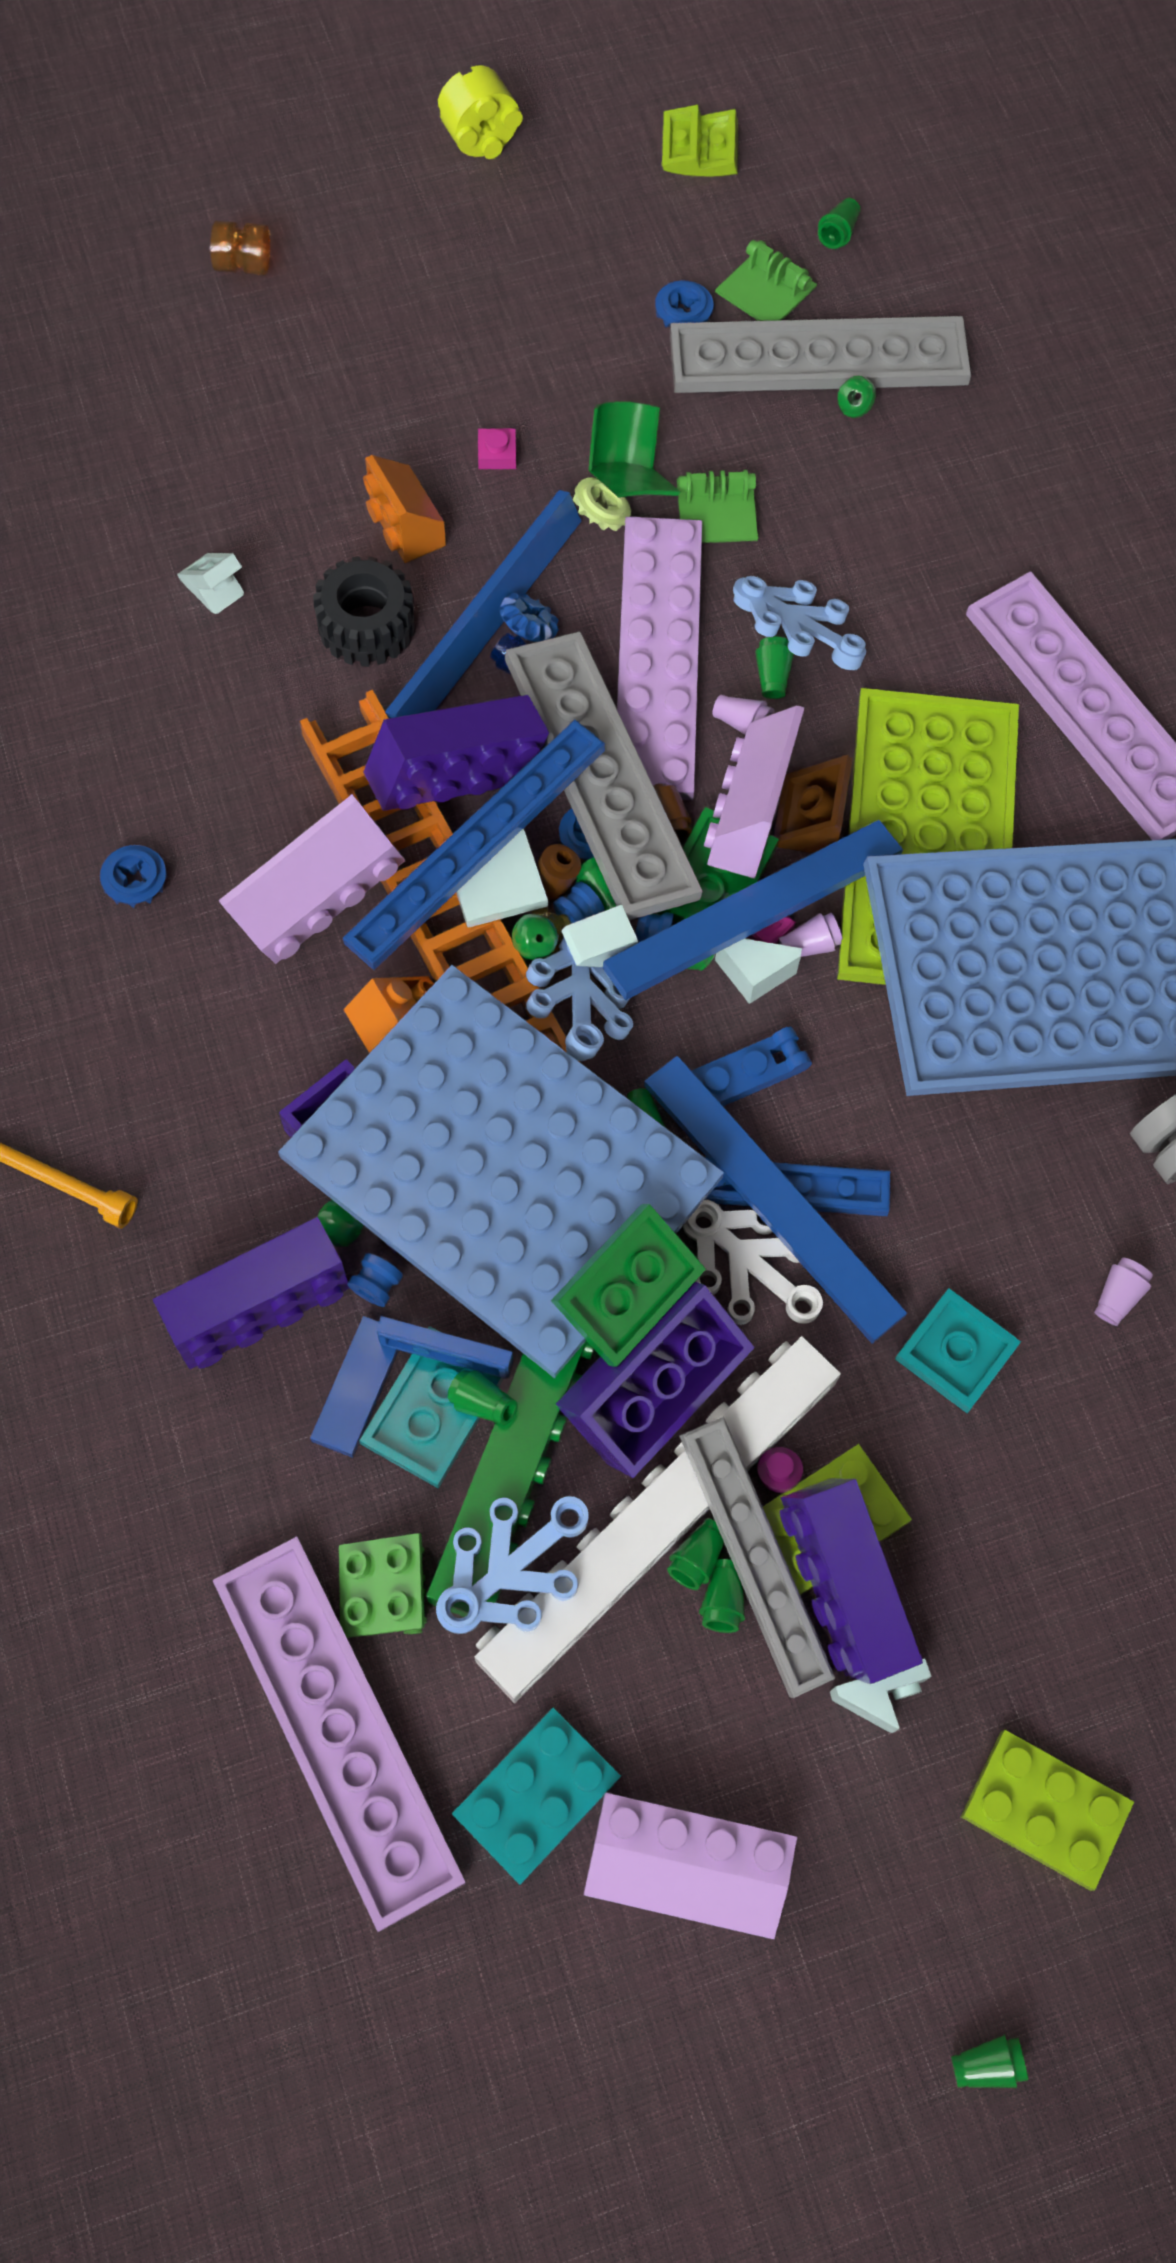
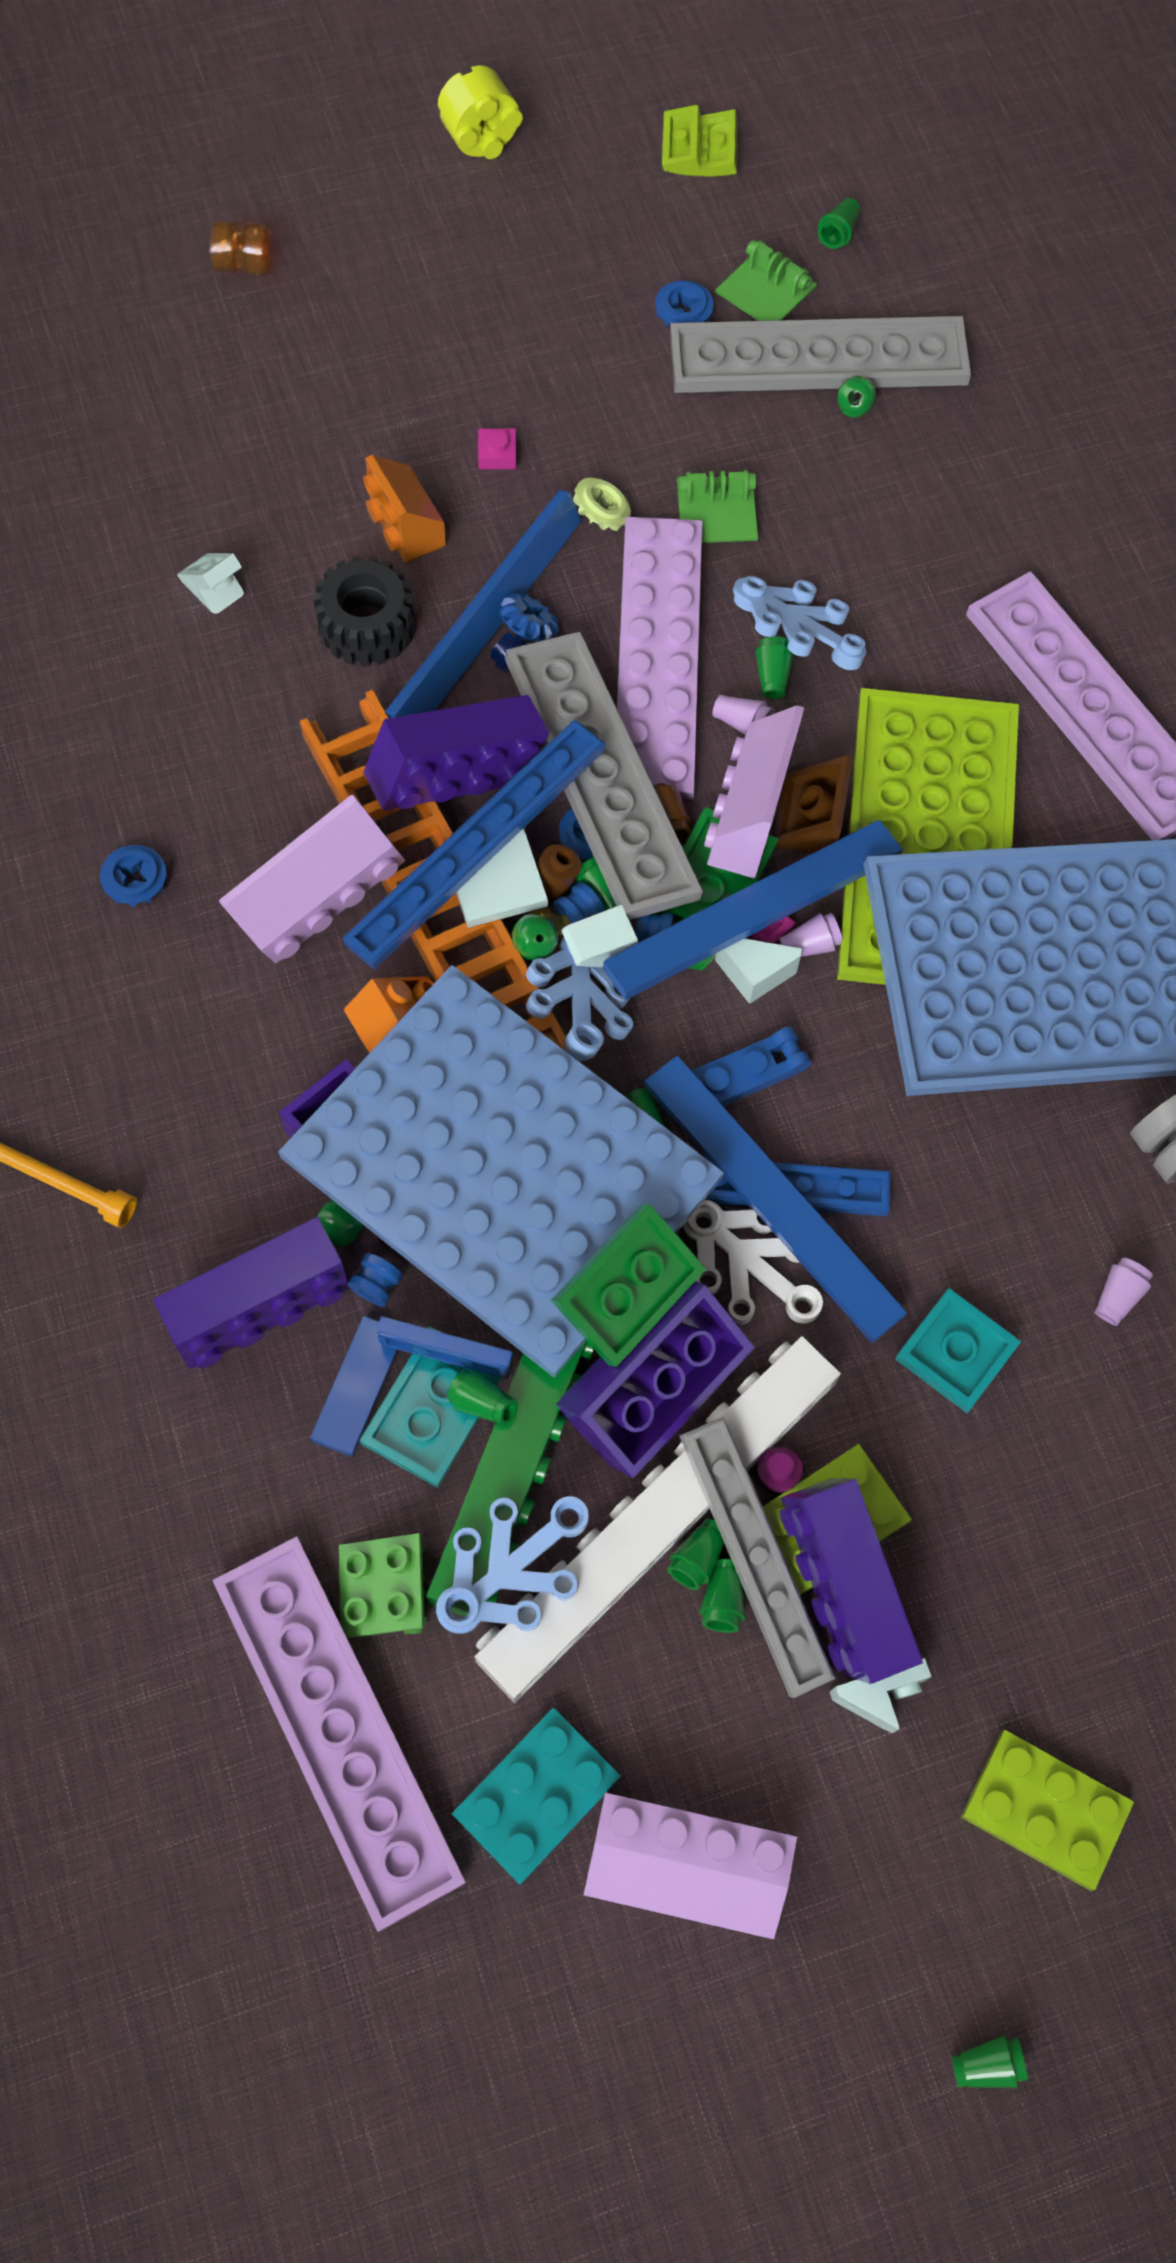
green piece [588,401,681,498] -> none

